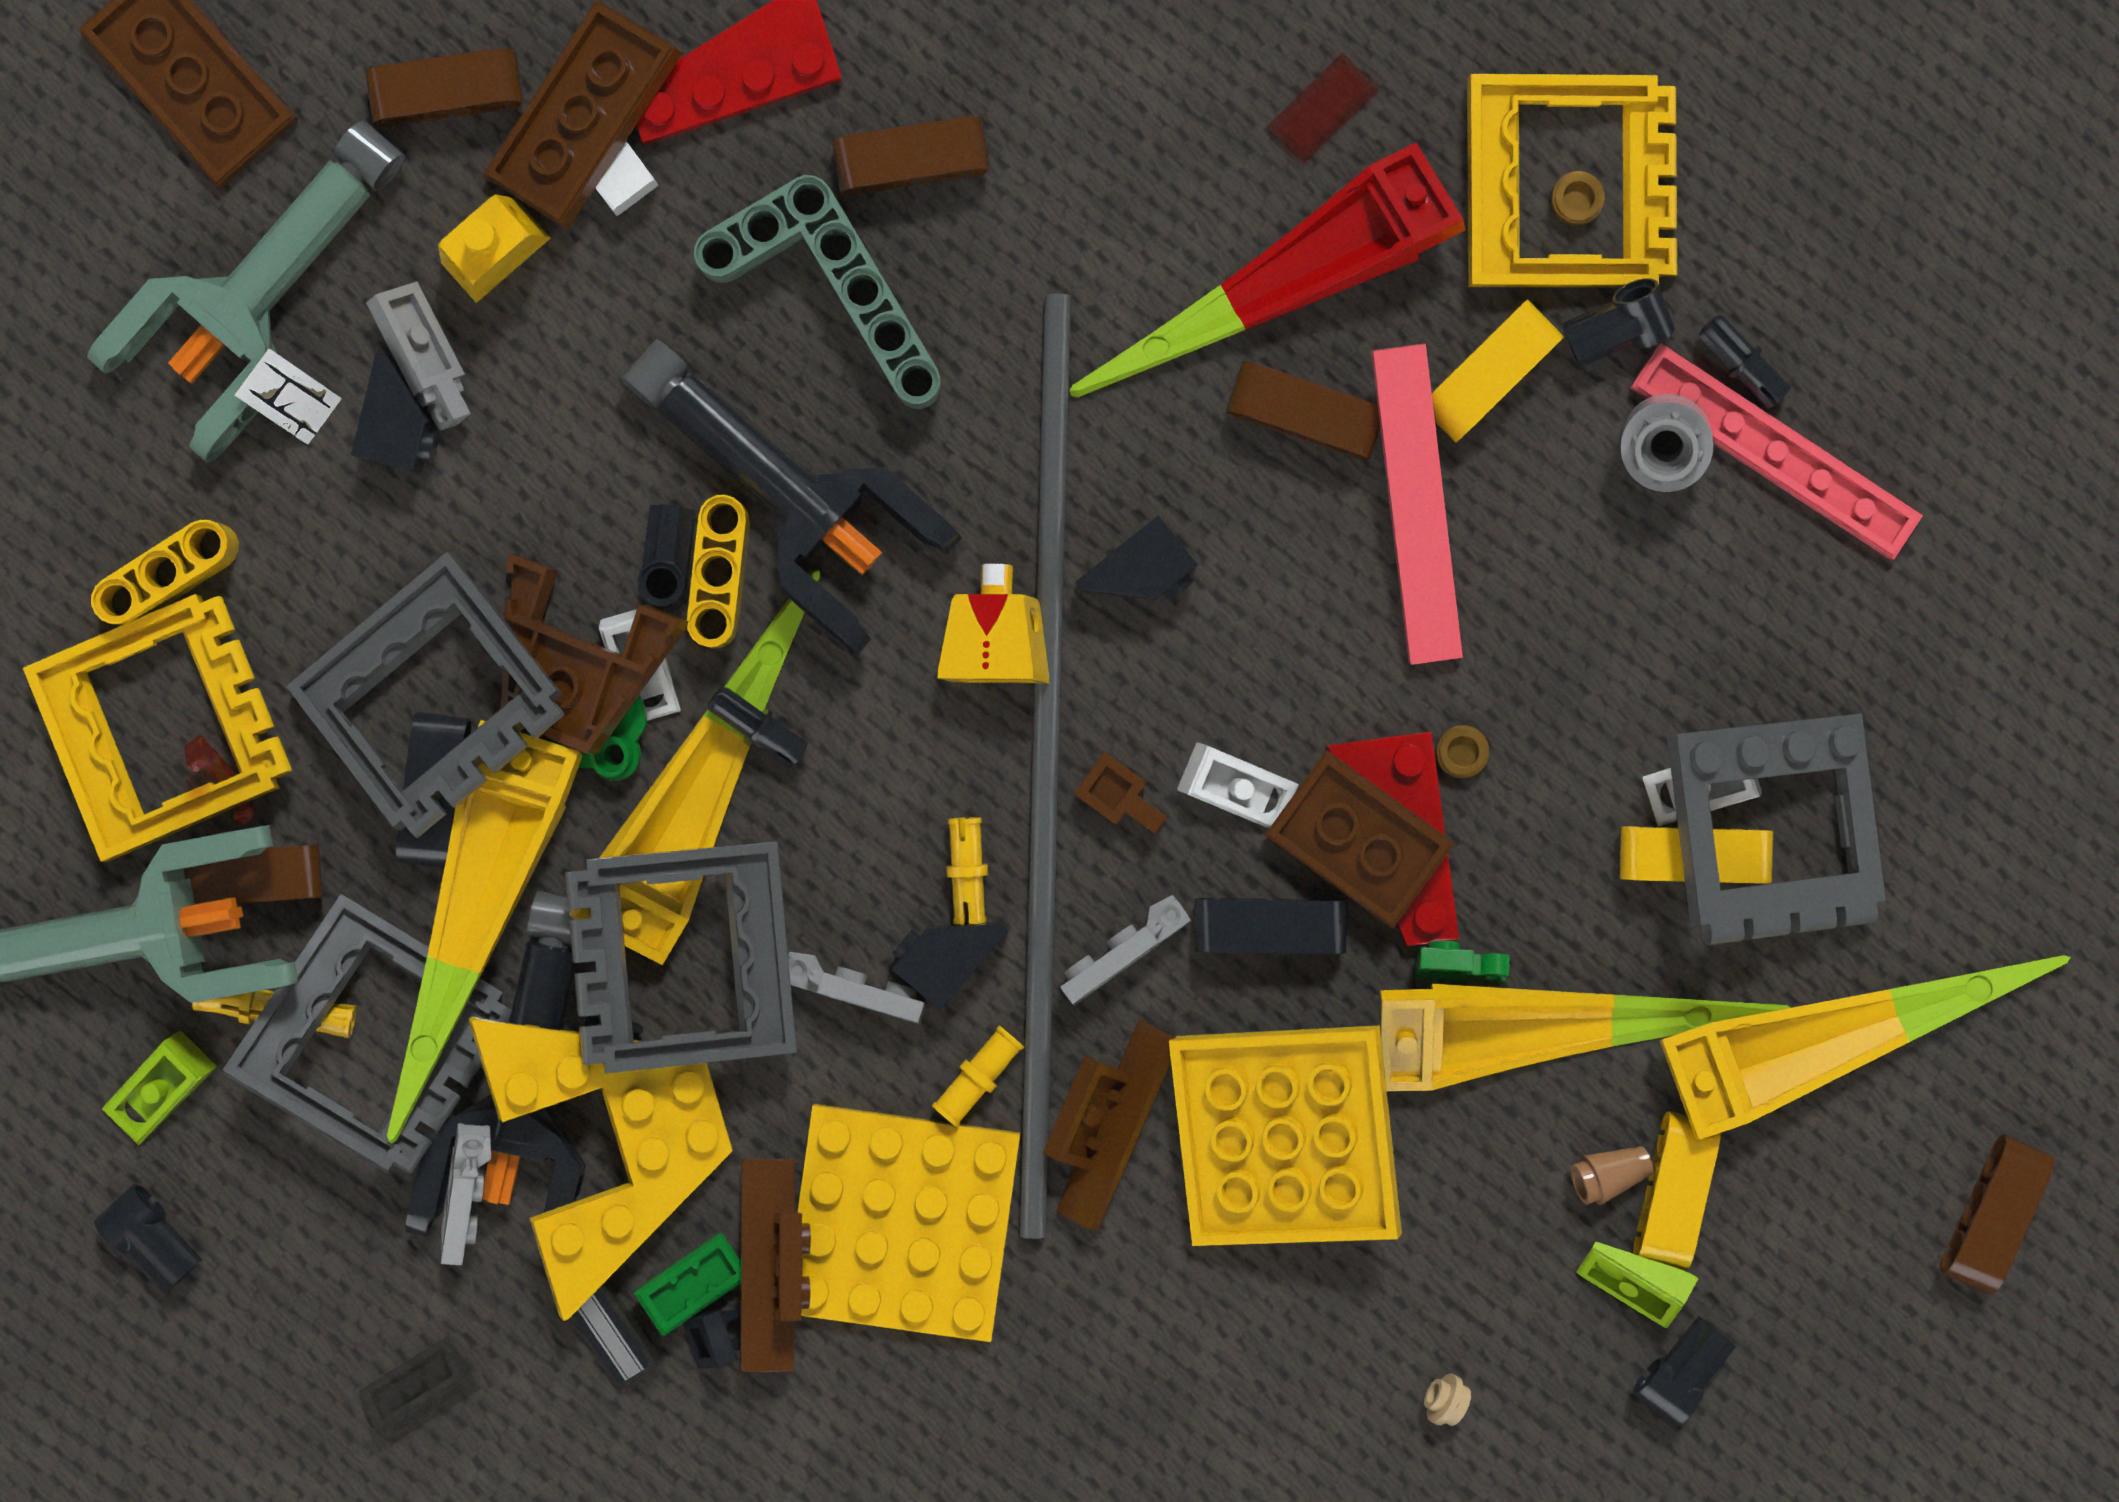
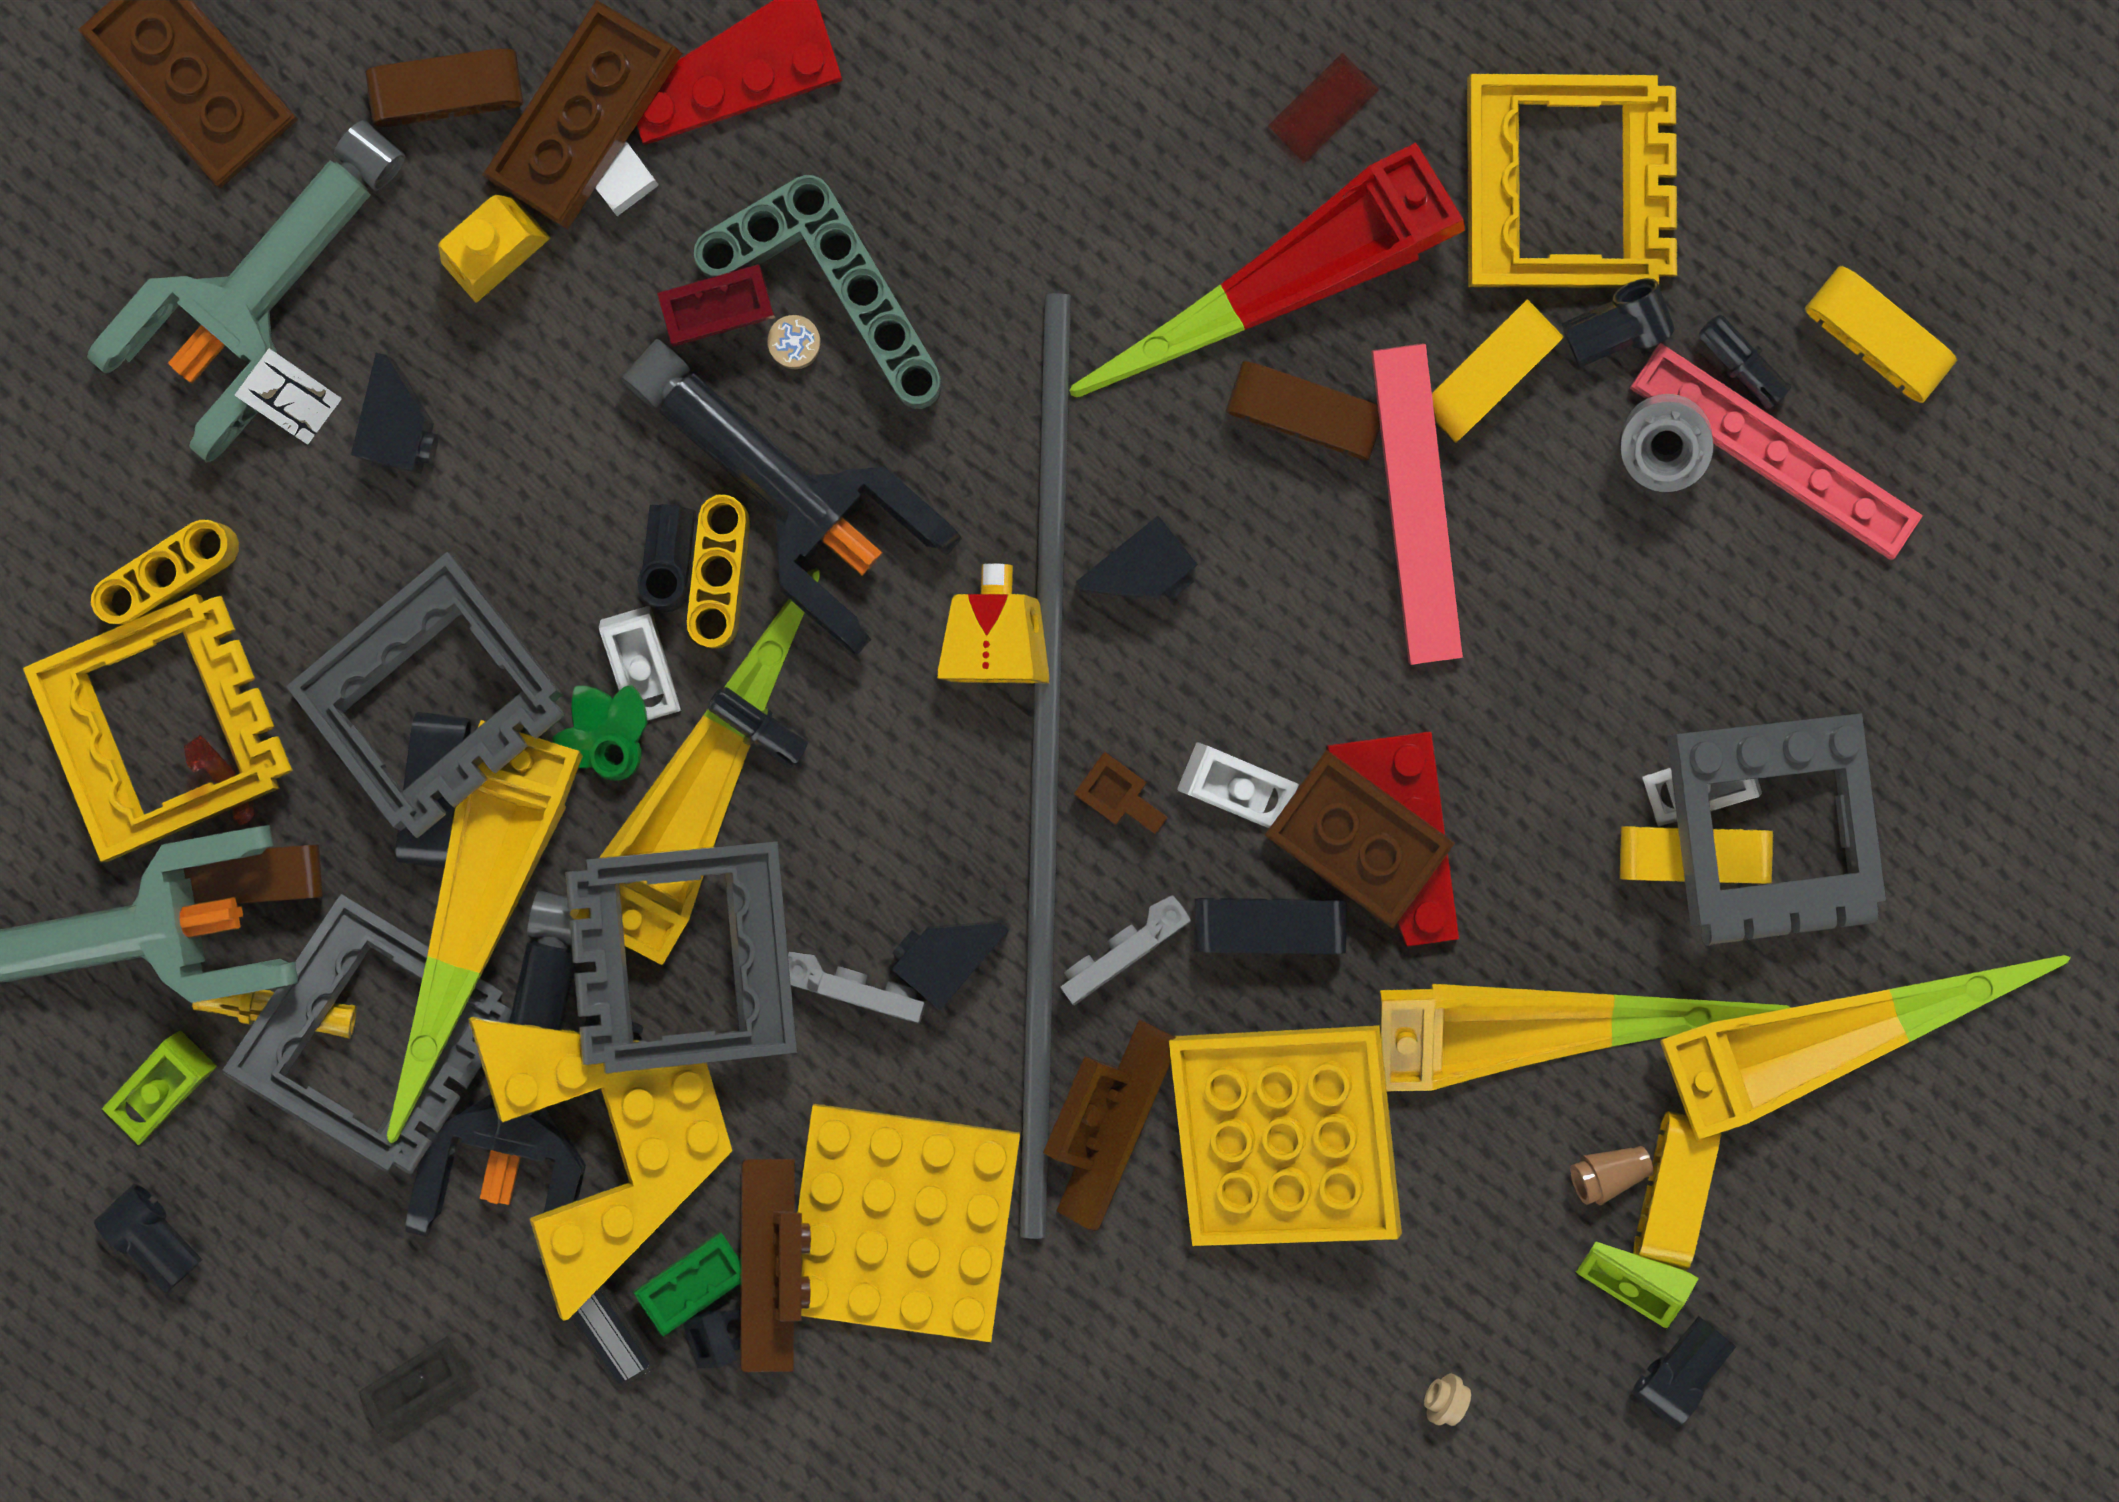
light grey hinge [366,281,471,431] -> none
light grey hinge [441,1123,491,1265] -> none
reddish brown wing [501,554,688,754] -> none
reddish brown beam [832,117,990,195] -> none
yellow pin [932,1025,1024,1127] -> none
yellow pin [946,817,988,924] -> none
green plate [1414,941,1510,982] -> none
pearl gold tile [1435,725,1489,778] -> none
pearl gold tile [1550,171,1605,226] -> none
reddish brown beam [1941,1134,2054,1295] -> none
none -> dark red tile [657,264,775,346]
none -> tan tile [768,315,821,369]
none -> yellow beam [1805,266,1957,403]

